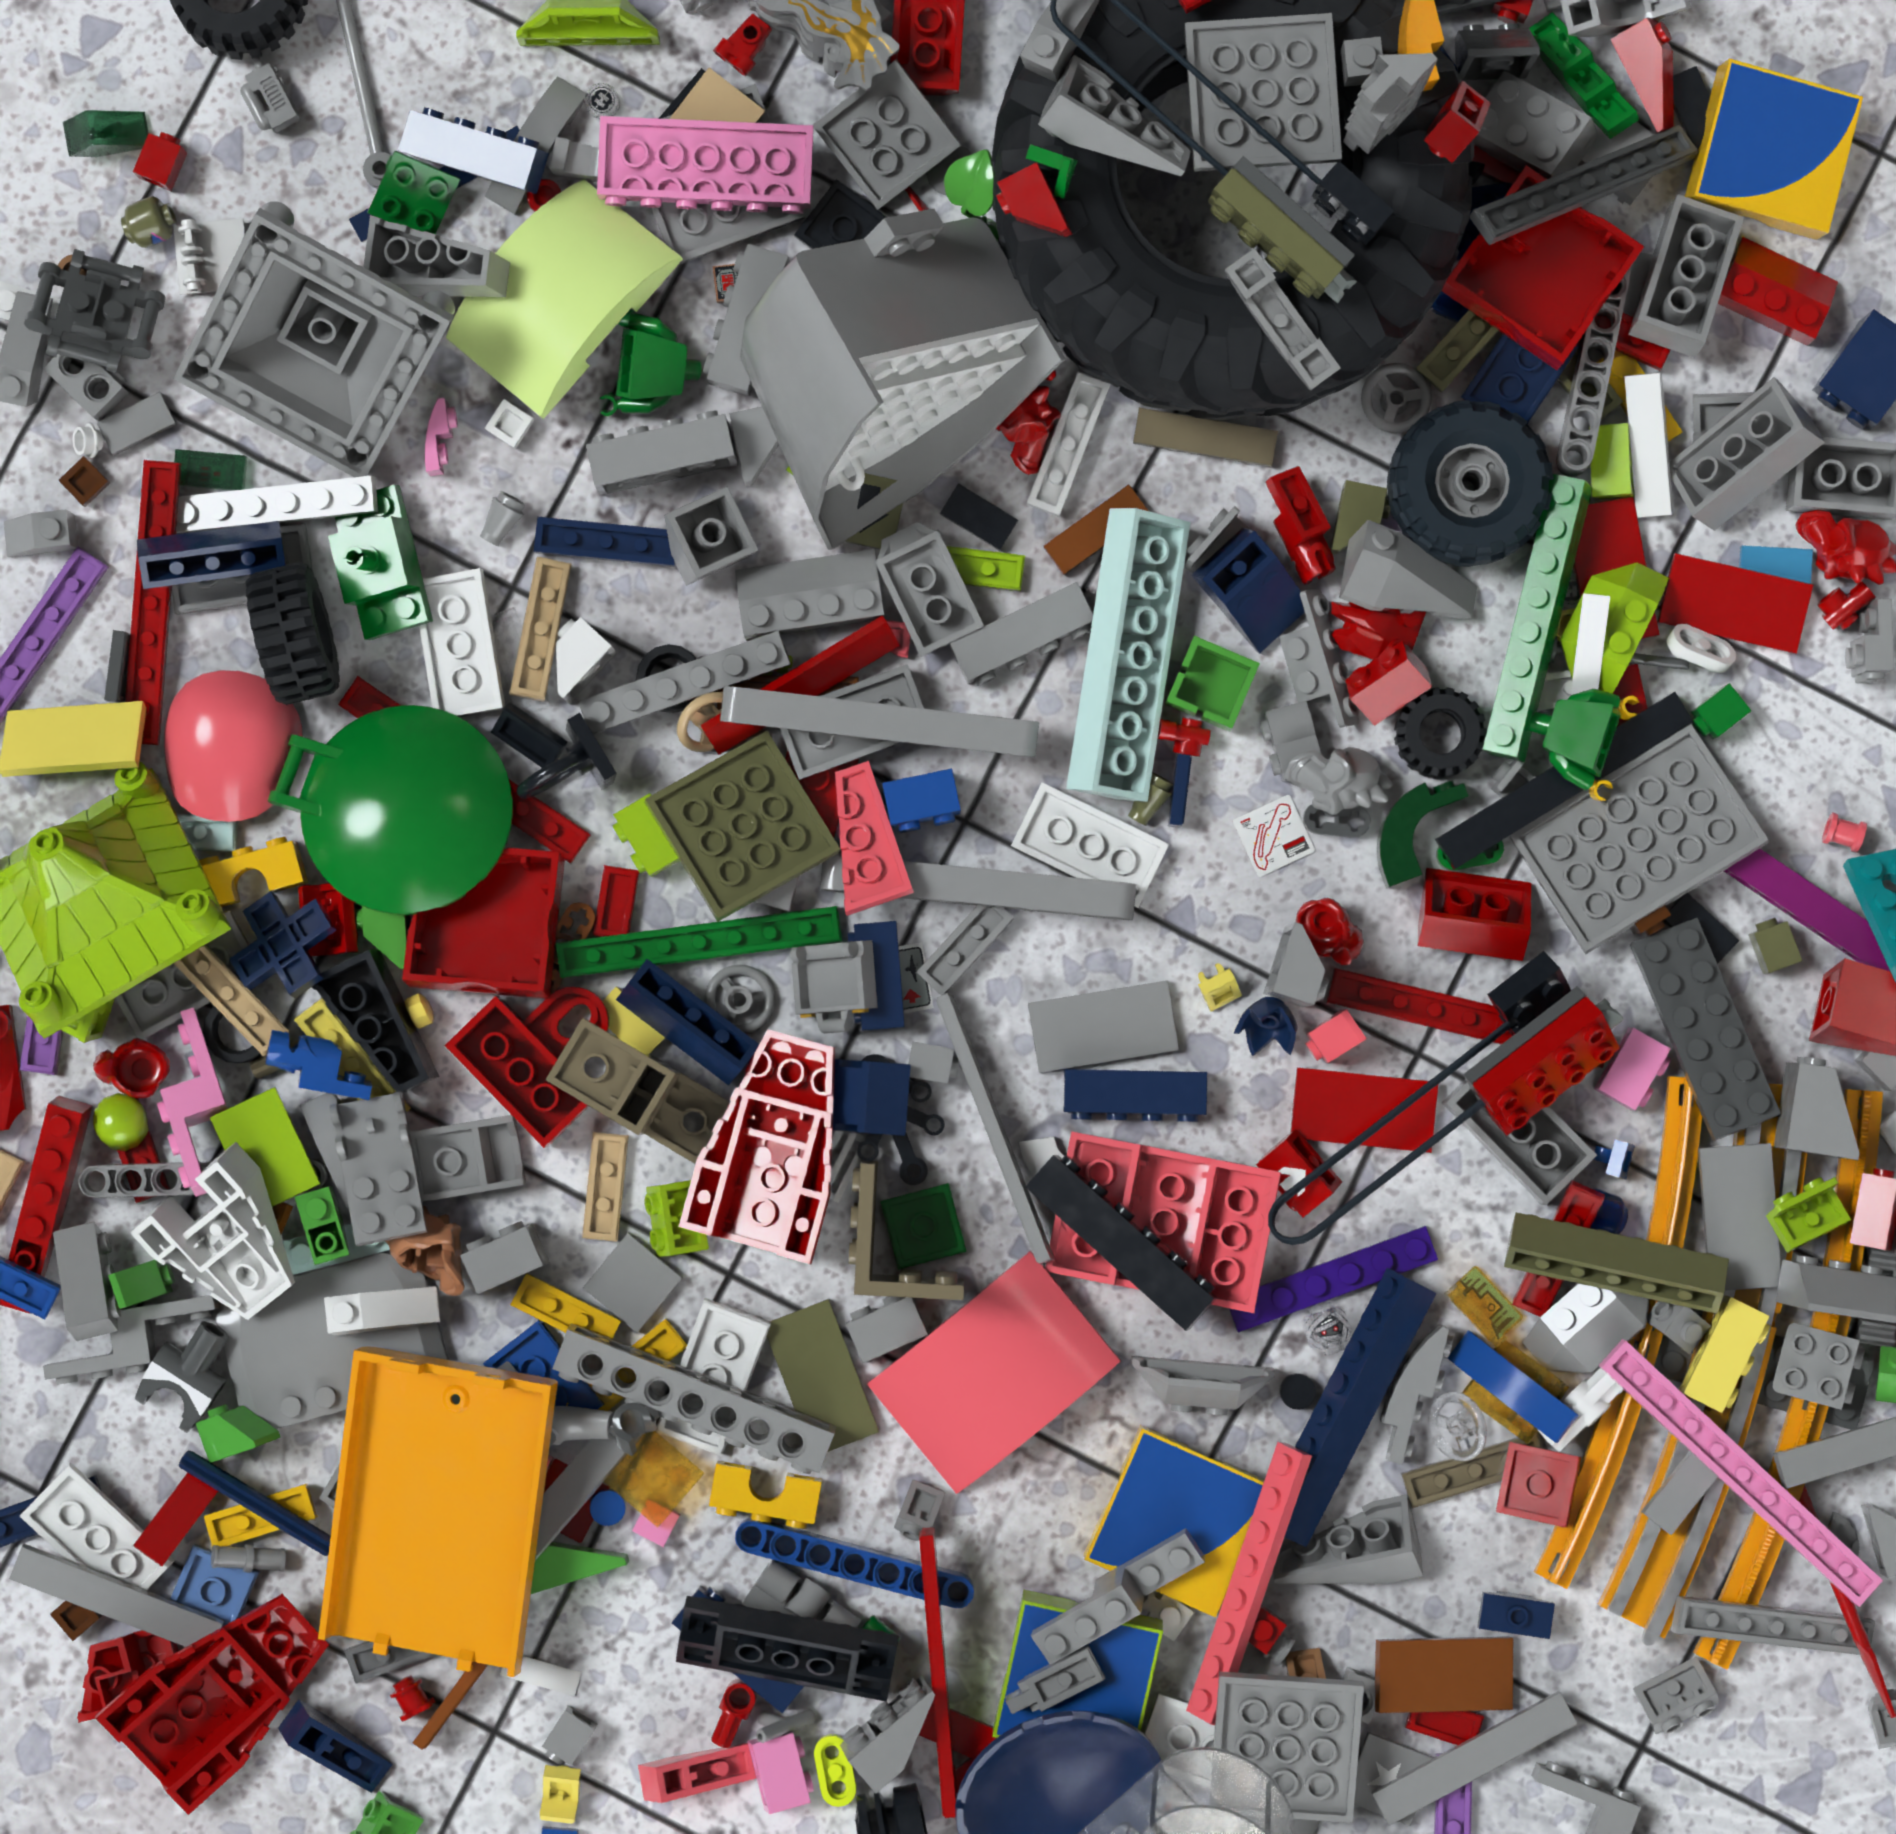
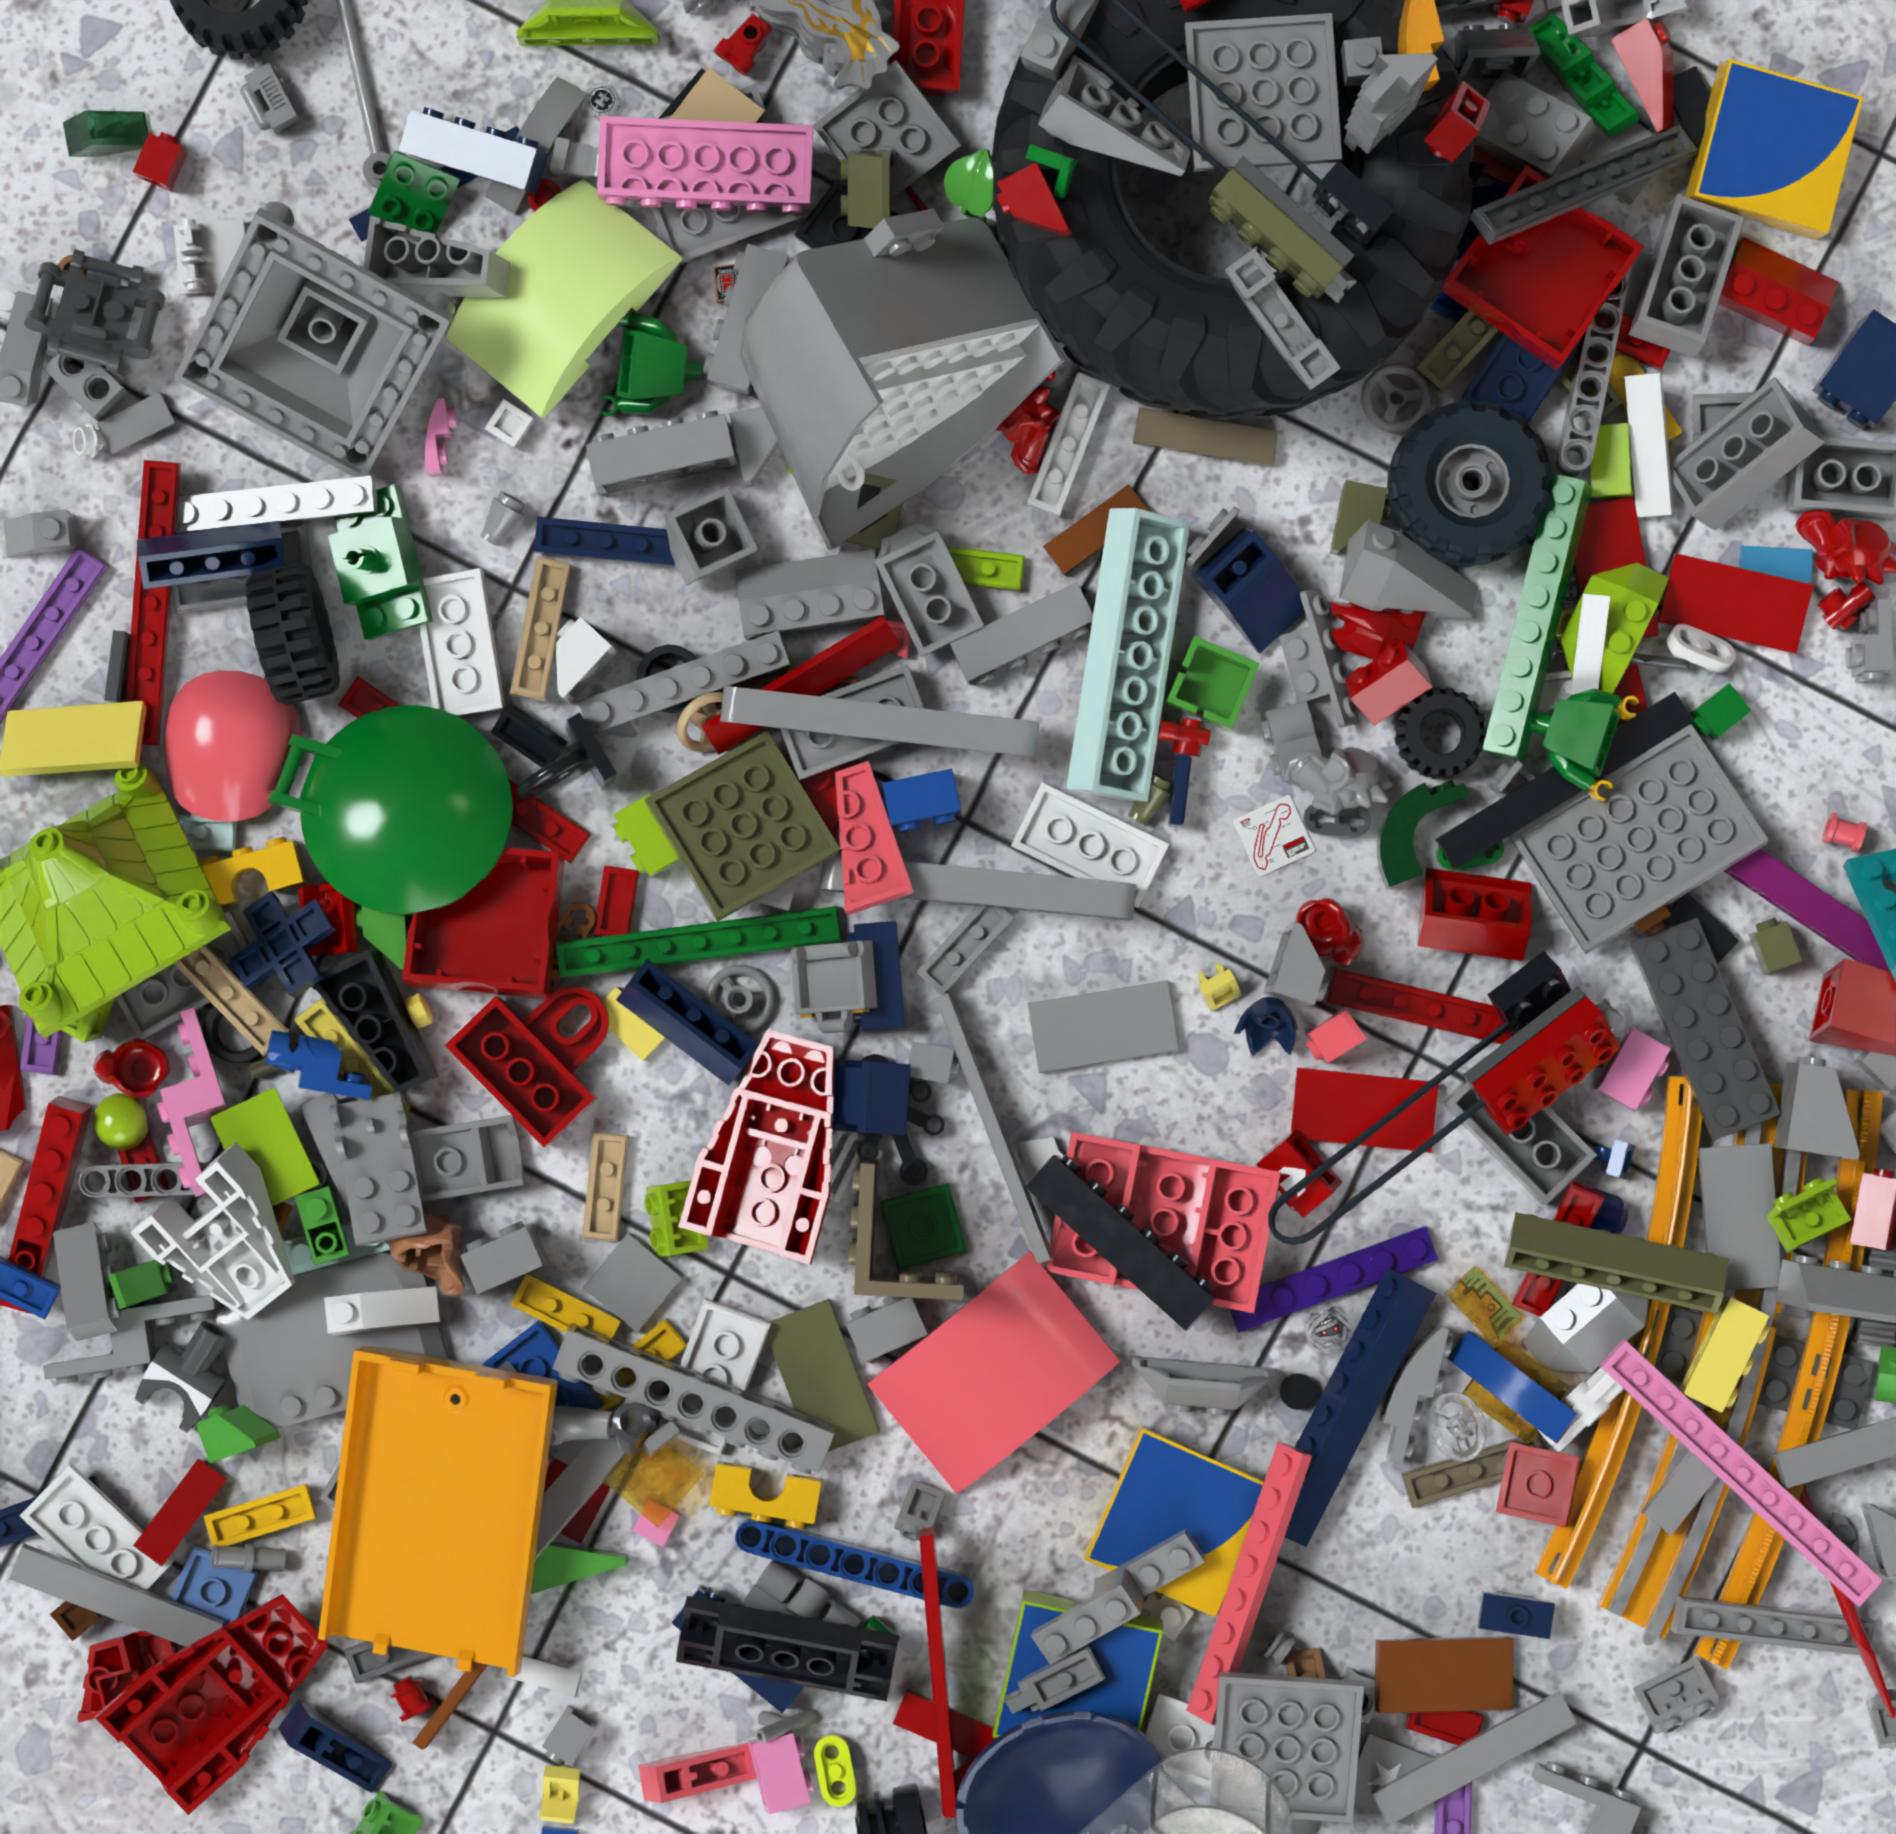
reddish brown plate [58,456,110,507] -> none
olive head [121,196,177,248] -> none
clear green tile [174,449,248,491] -> none
dark blue axle [178,1450,331,1556] -> none
dark tan bracket [546,1018,730,1164] -> none
blue tile [590,1489,626,1526] -> none
red axle [711,1678,757,1748] -> none
light grey slope [840,1676,935,1794] -> none
light grey sticker [899,942,934,1013] -> none
black tile [940,483,1018,551] -> none
dark blue brick [1063,1069,1207,1122] -> none
red brick [1249,1604,1287,1655] -> none
red plate [1265,466,1336,585] -> none
light grey wedge [1273,1494,1423,1584] -> none
light grey bracket [1647,1301,1711,1354] -> none
light grey bracket [1773,1323,1865,1410] -> none
none -> light grey tile [643,1421,680,1457]
none -> olive slope [841,150,891,229]

